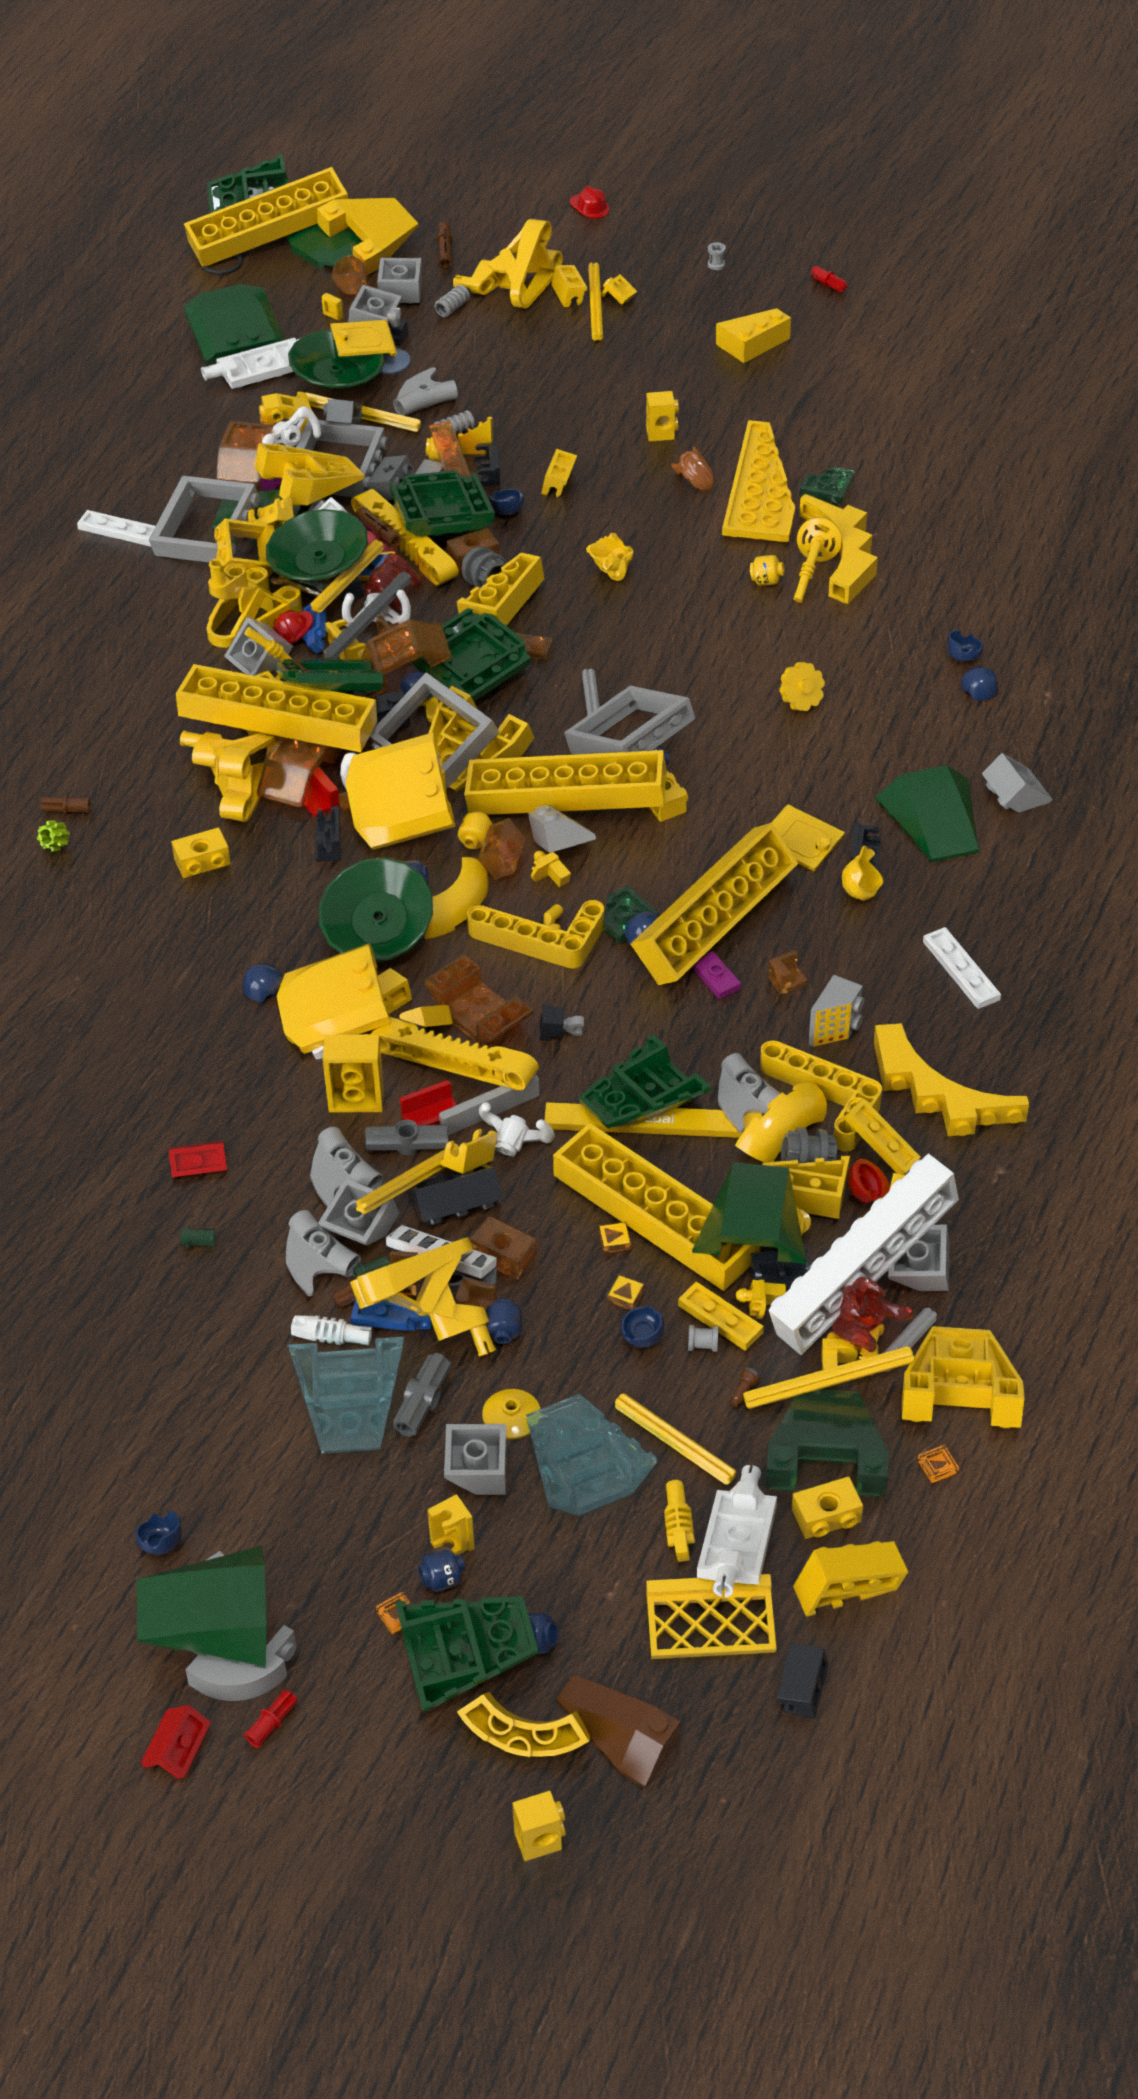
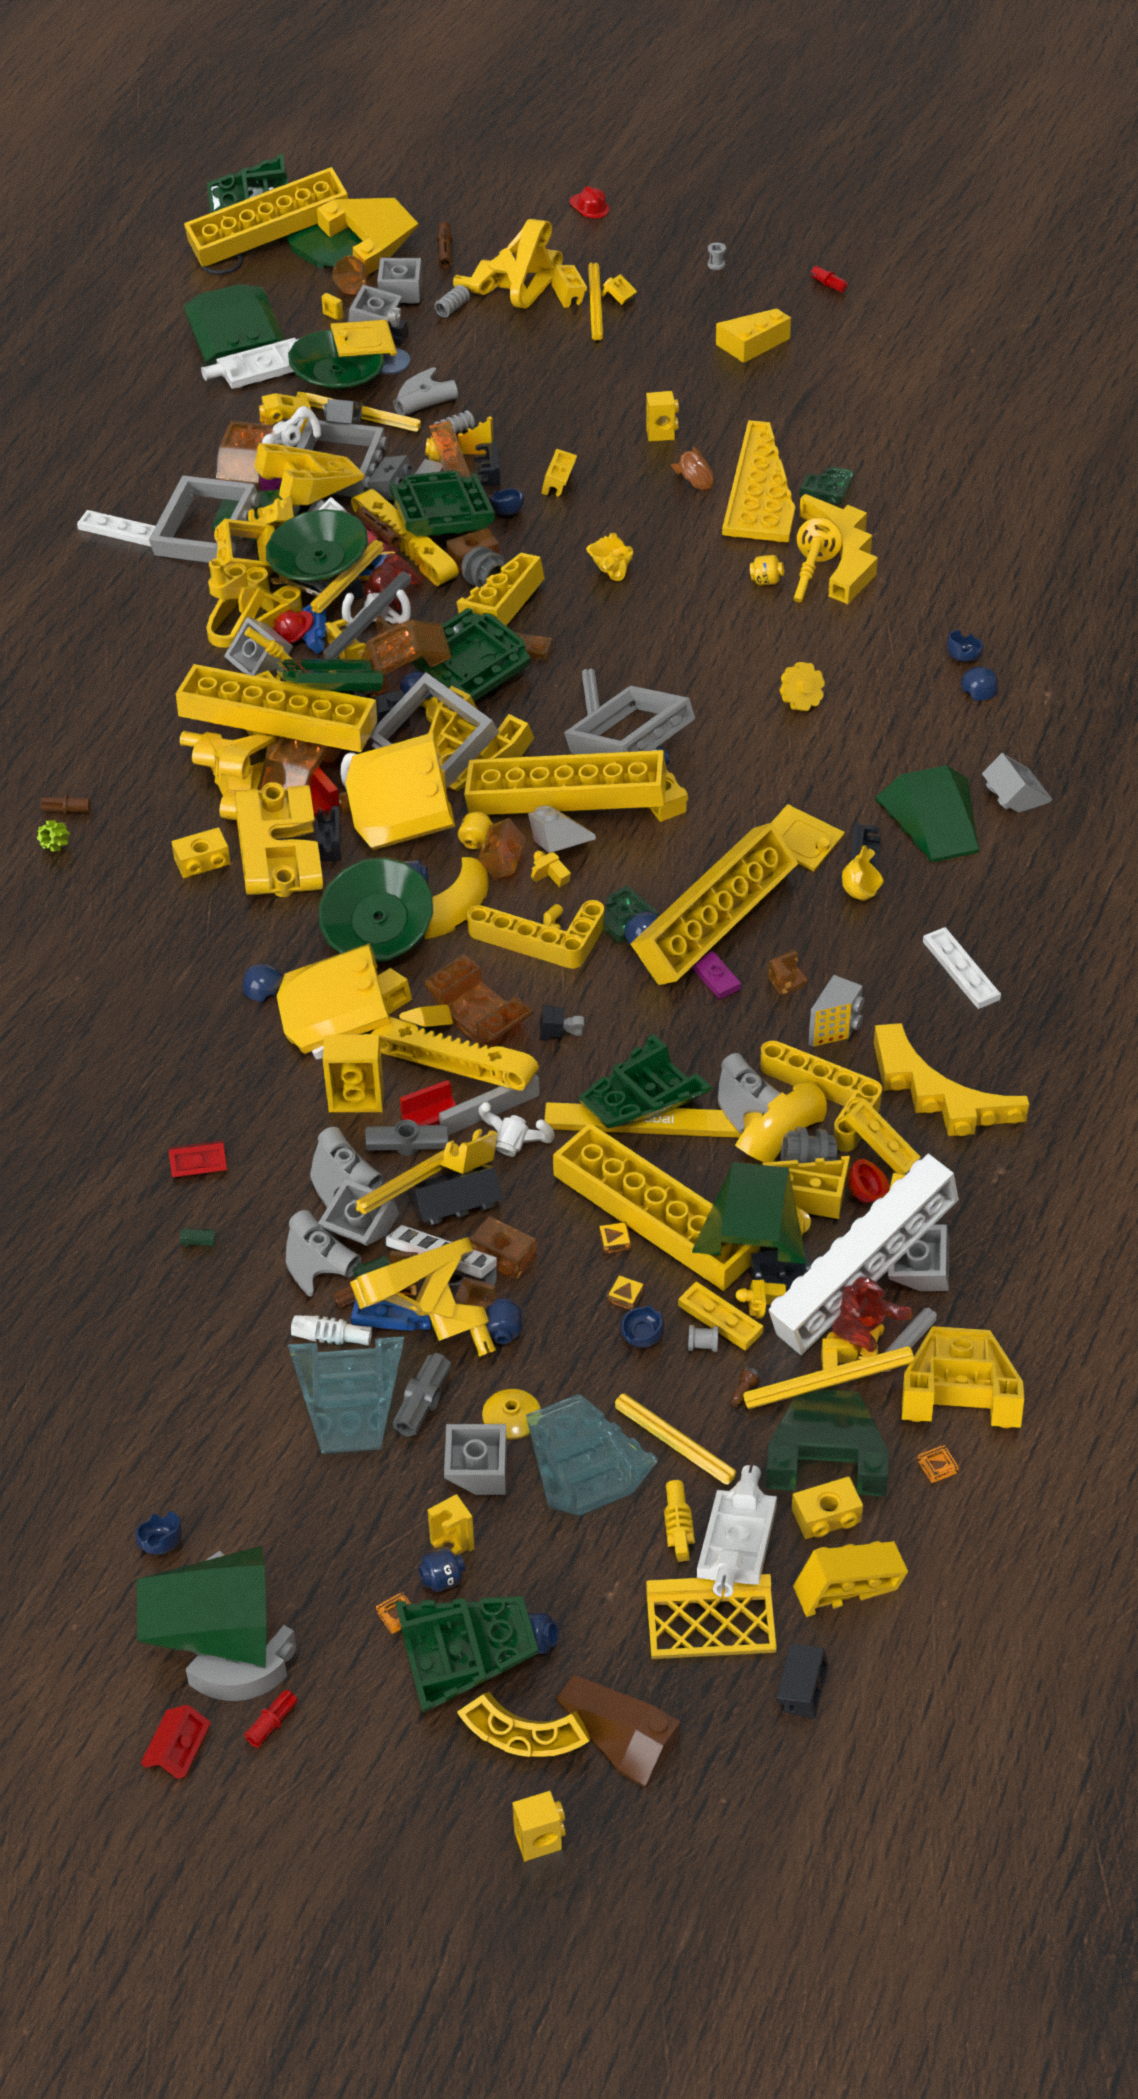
none -> yellow connector [234,782,323,898]

